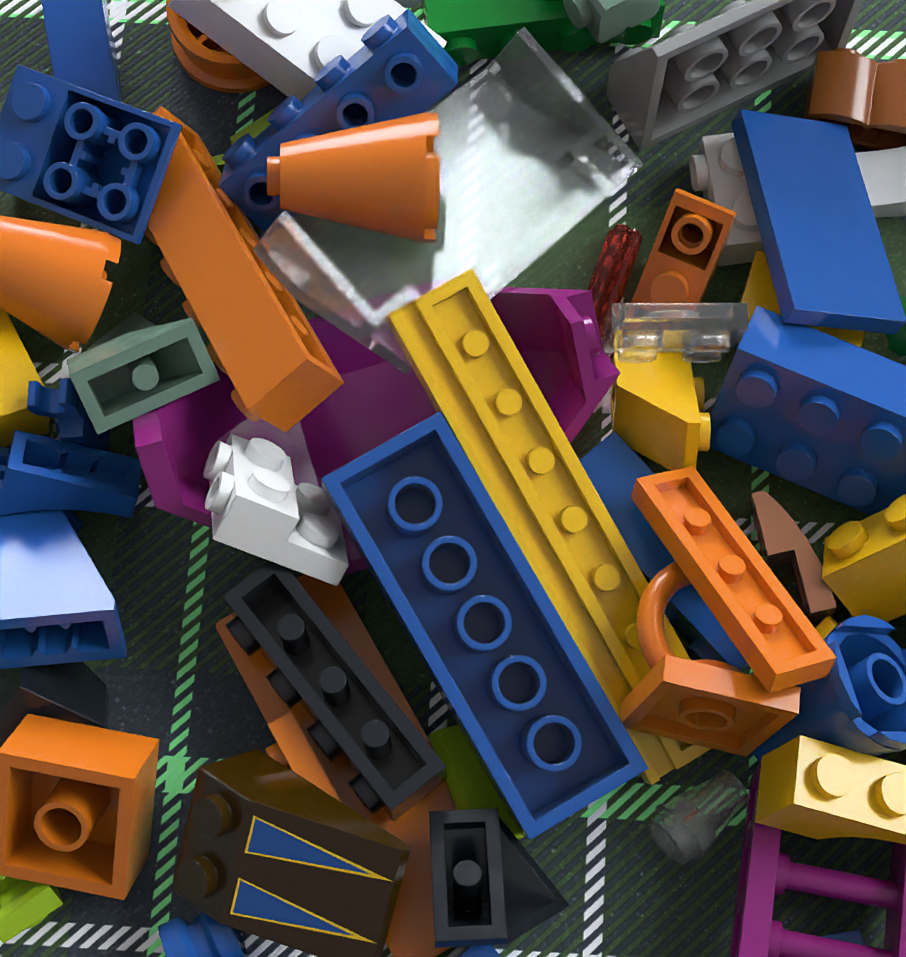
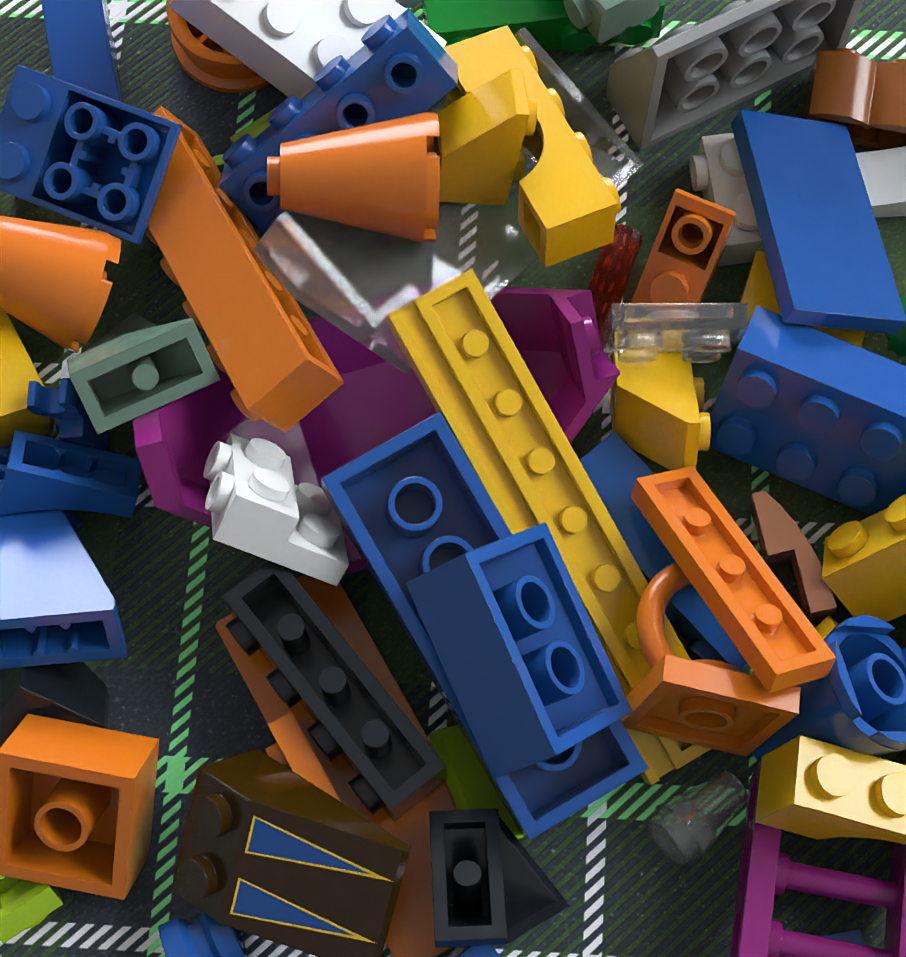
none -> blue slope [406,522,632,779]
none -> yellow slope [434,68,537,205]
none -> yellow arch [443,25,621,268]

